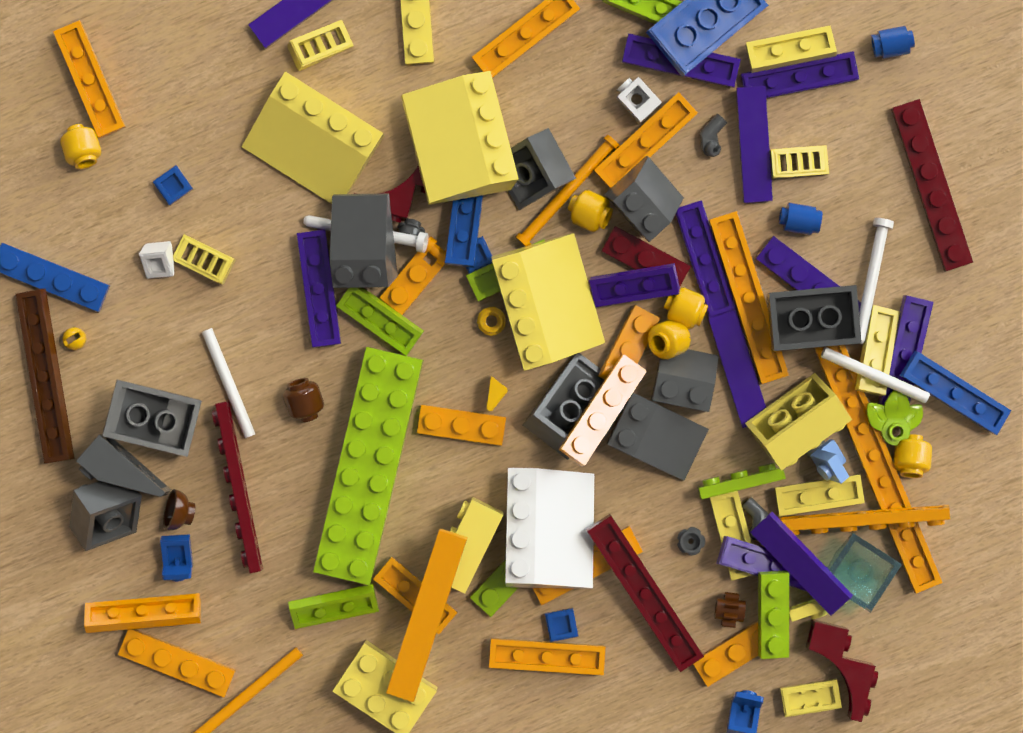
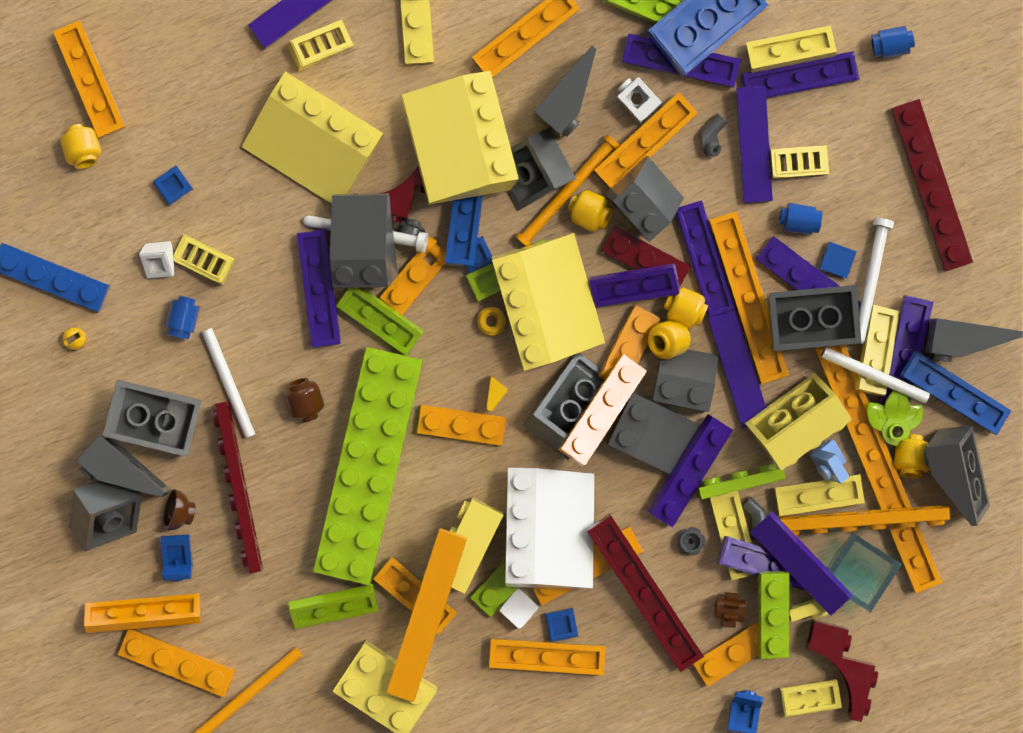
reddish brown plate [16,289,75,464] -> none
none -> blue brick [166,295,200,339]
none -> white slope [499,588,539,629]
none -> dark grey slope [533,46,596,138]
none -> dark purple plate [647,414,733,527]
none -> blue tile [819,242,857,279]
none -> dark grey slope [923,318,1023,362]
none -> dark grey slope [924,425,990,526]

